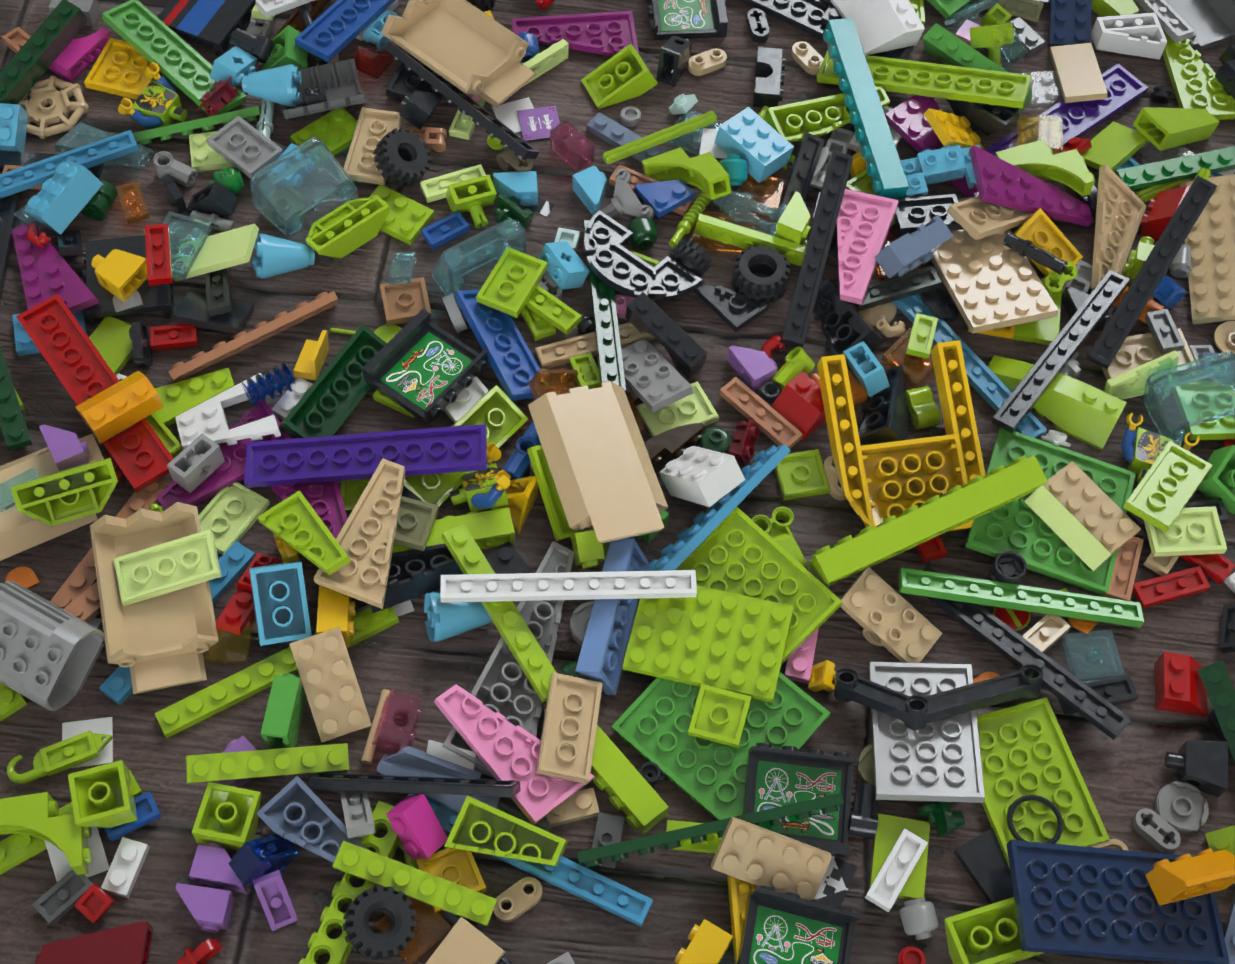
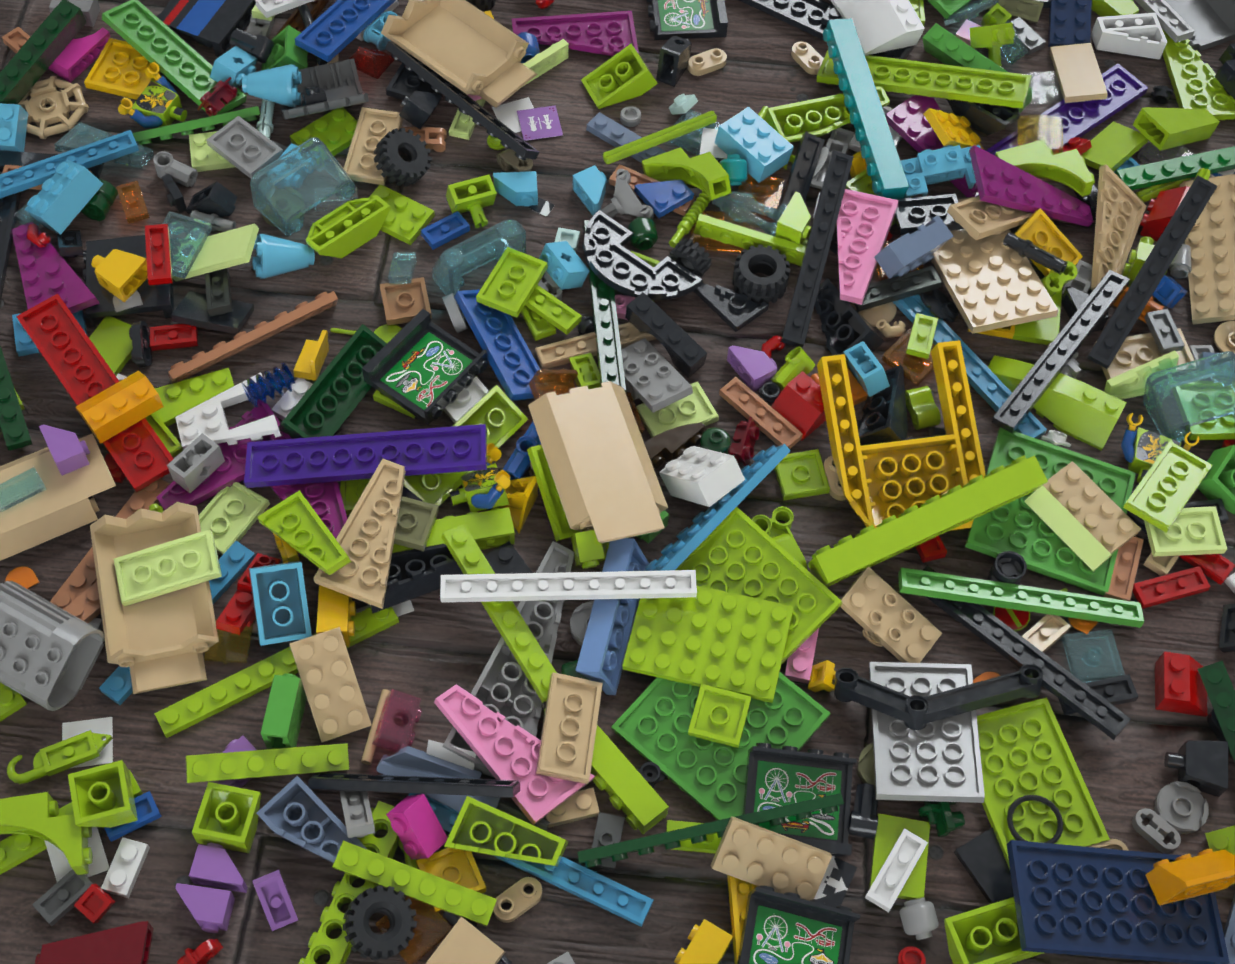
lime wedge [10,458,118,526] -> none
green head [210,167,244,195] -> none
clear blue brick [229,834,298,885] -> none
yellowish green plate [420,164,486,203] -> none
medium azure cone [424,592,491,642] -> none
dark green hips [493,194,534,235] -> none
clear pink brick [550,120,595,172] -> none
beam [746,8,769,43] -> none
arch [753,47,786,108] -> none

